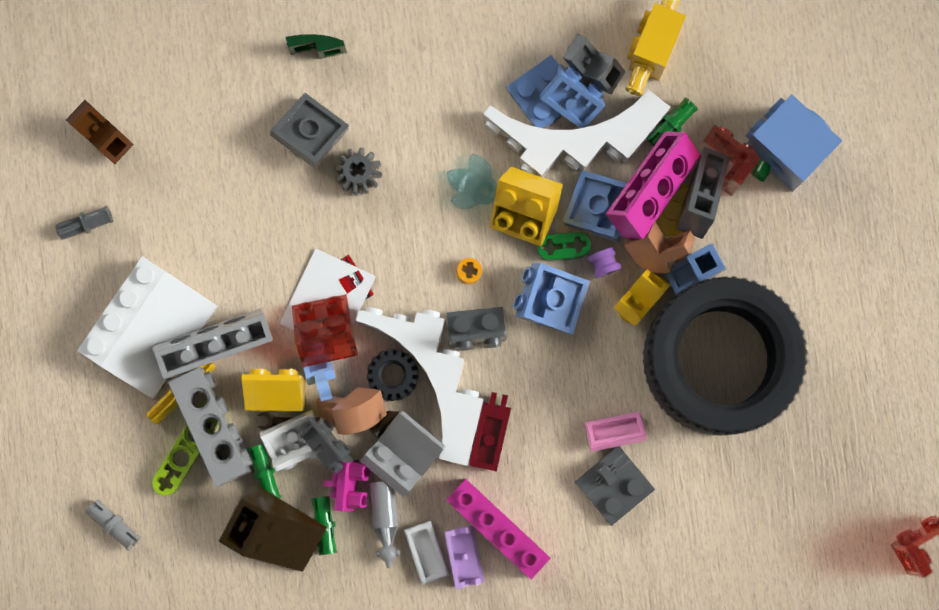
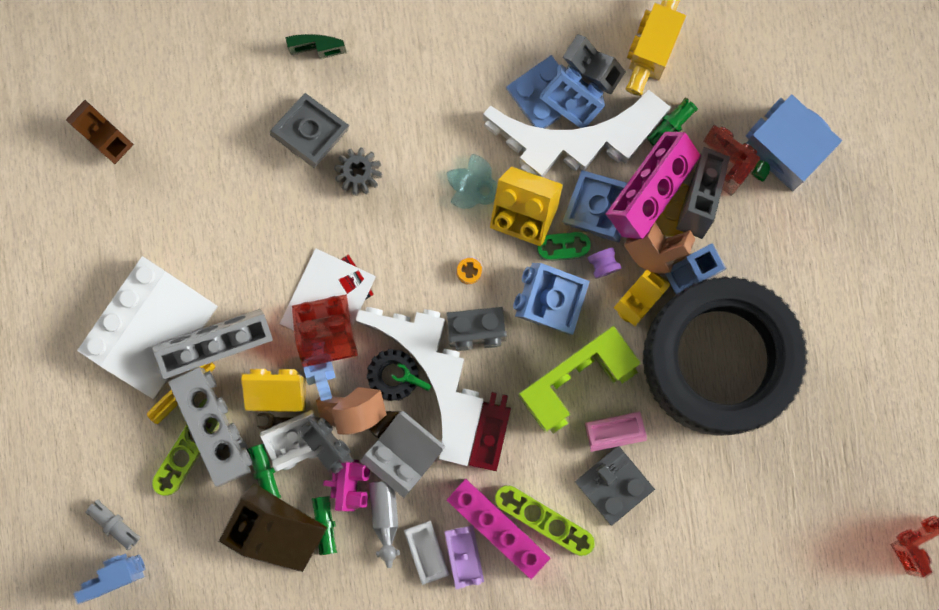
dark grey axle [56,206,114,240] -> none
none -> medium blue plate [73,554,145,604]
none -> green hand [392,364,431,391]
none -> lime beam [495,485,595,556]
none -> lime plate [518,326,641,434]

